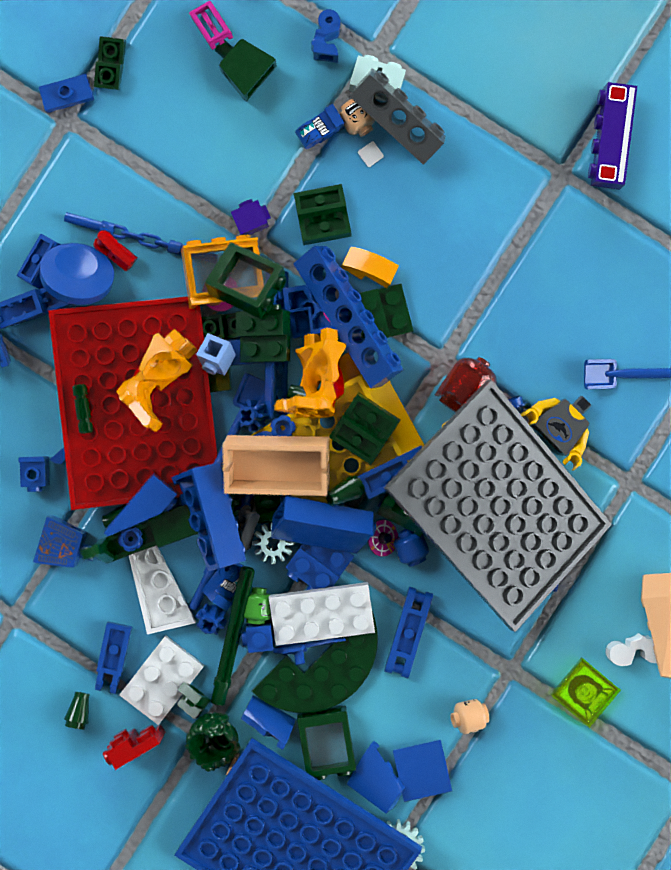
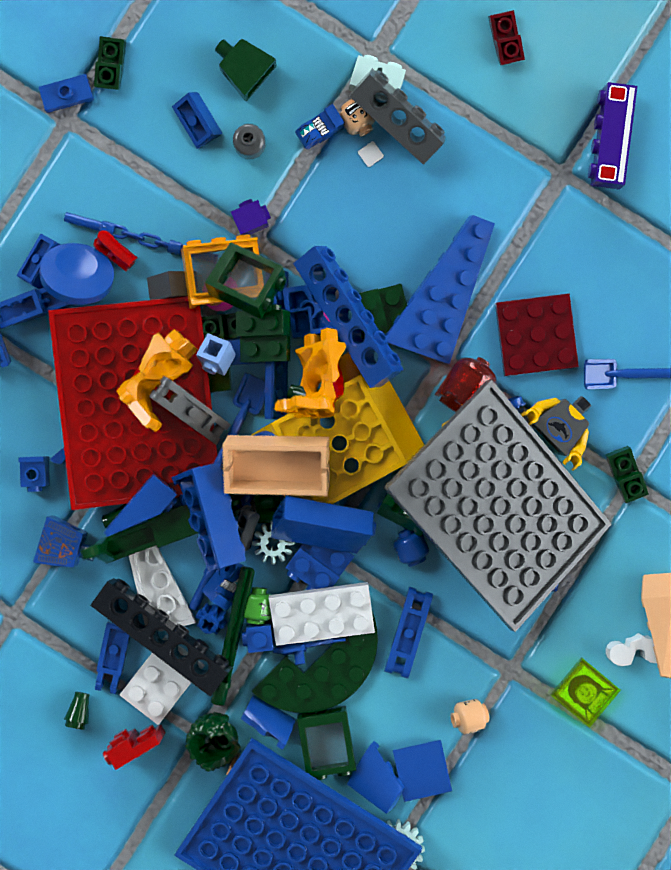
dark green axle [73,384,93,434] -> none
blue plate [118,527,143,552] -> none
bracket [177,682,211,719] -> none
dark pink tile [189,0,233,50] -> none
blue gear [236,400,269,431] -> none
blue plate [271,415,295,436] -> none
dark green slope [293,184,352,246] -> none
blue leg [311,9,341,63] -> none
dark green cone [325,476,365,506] -> none
dark green slope [329,392,400,465] -> none
light orange slope [341,246,399,288] -> none
blue plate [358,445,422,499] -> none
dark pink piece [368,520,398,557] -> none
none -> black brick [90,578,232,697]
none -> dark grey slope [147,271,199,300]
none -> dark grey plate [149,376,231,445]
none -> blue slope [172,92,222,149]
none -> dark grey head [233,124,266,159]
none -> blue wing [385,215,495,364]
none -> dark red slope [488,10,525,65]
none -> dark red plate [495,293,579,376]
none -> dark green slope [605,446,649,503]

